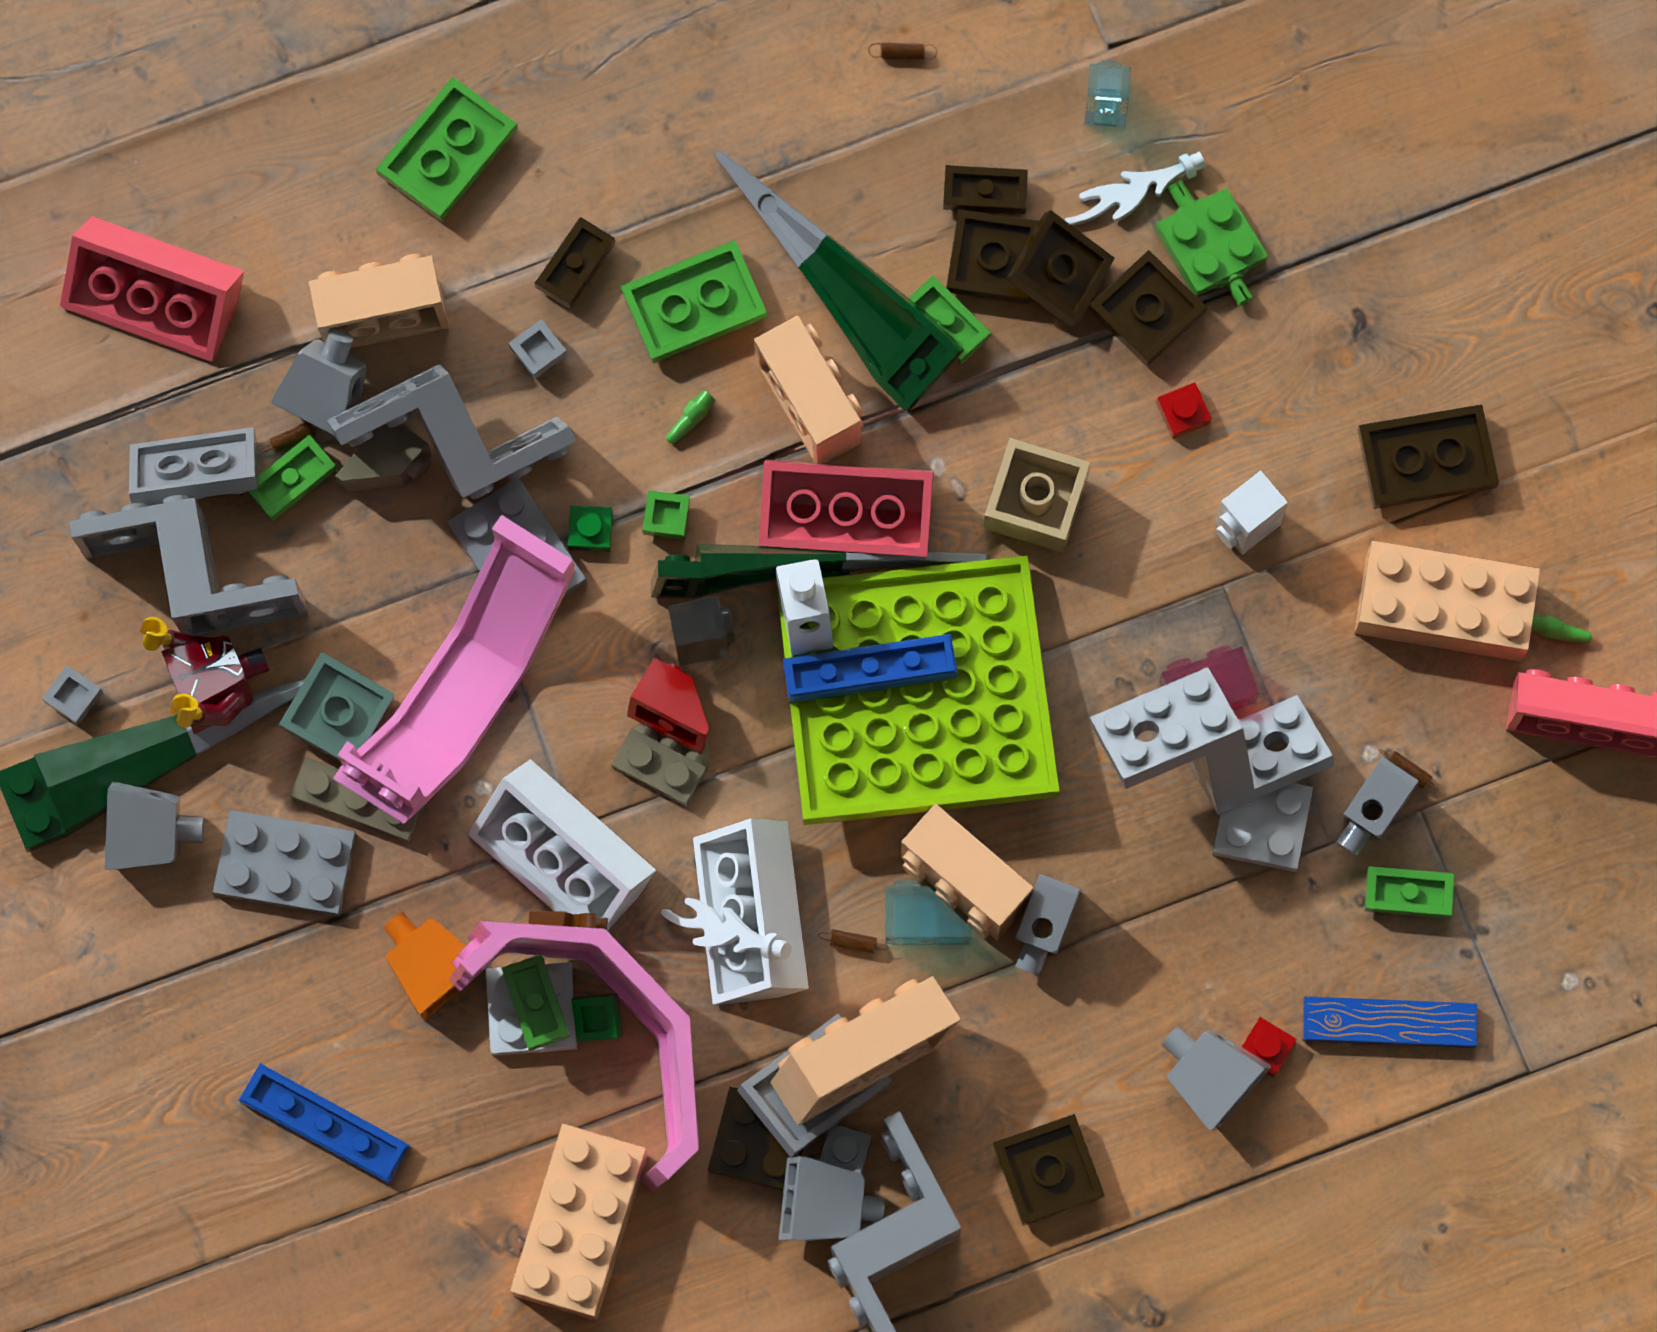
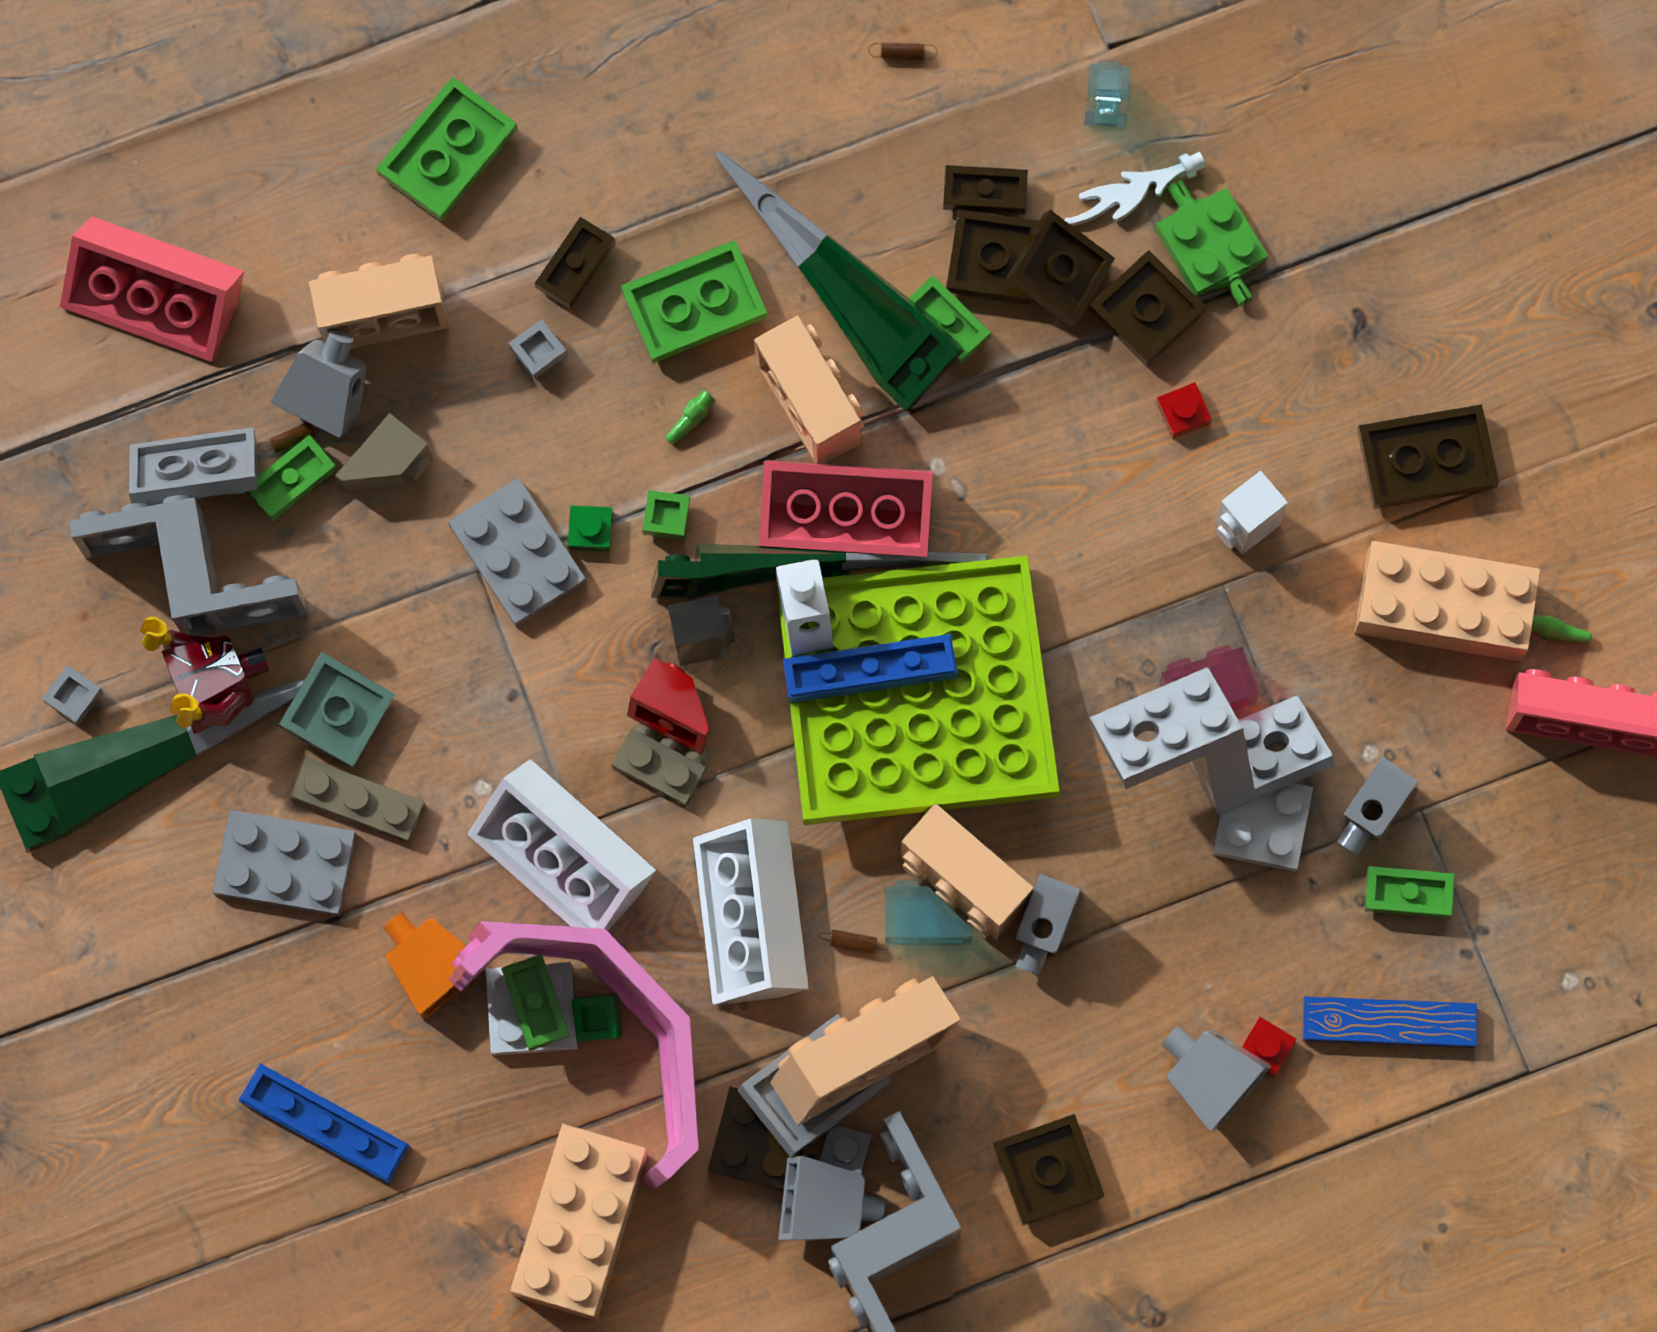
light grey torso [105,782,204,870] -> none
light grey bracket [327,364,576,499] -> none
bright pink panel [333,515,576,824] -> none
reddish brown plate [528,911,608,930] -> none
white piece [661,898,791,960] -> none
tan brick [984,438,1090,553] -> none
dark orange piece [1379,750,1439,791] -> none

